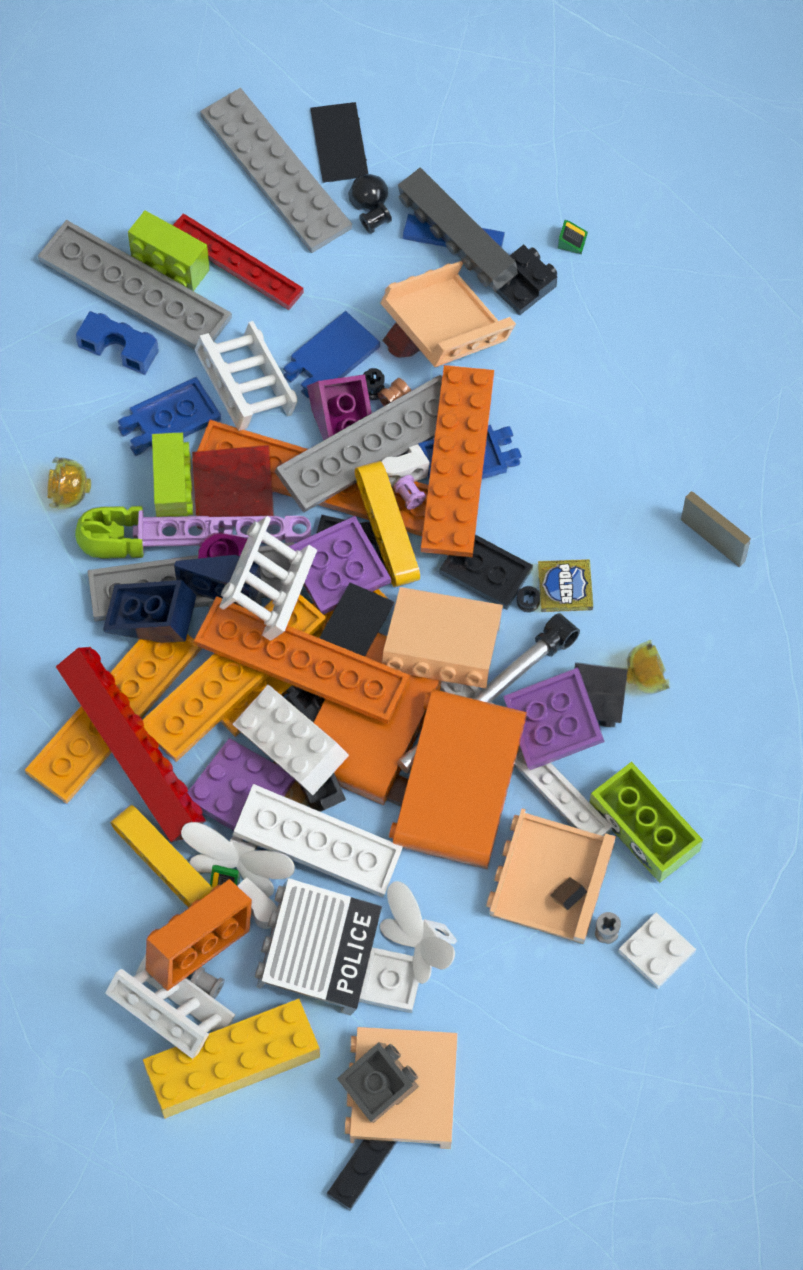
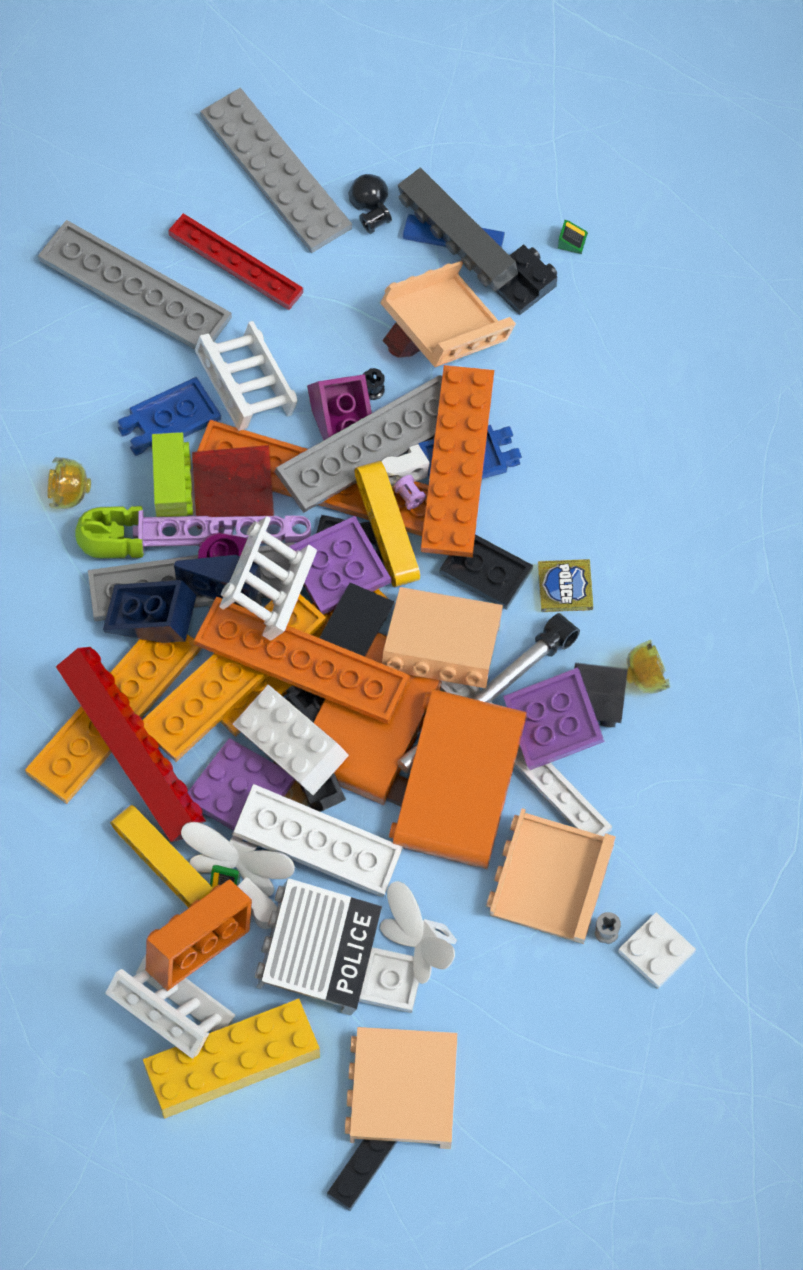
blue arch [76,311,159,375] -> none
lime brick [128,210,210,291] -> none
light grey bush [190,966,225,999] -> none
blue tile [283,311,380,398] -> none
black window [310,102,369,183] -> none
dark grey plate [337,1042,419,1123] -> none
nougat wheel [378,378,411,406] -> none
black bush [517,586,540,613] -> none
black tile [550,877,587,910] -> none
lime brick [589,761,703,883] -> none
dark tan tile [681,491,751,568] -> none

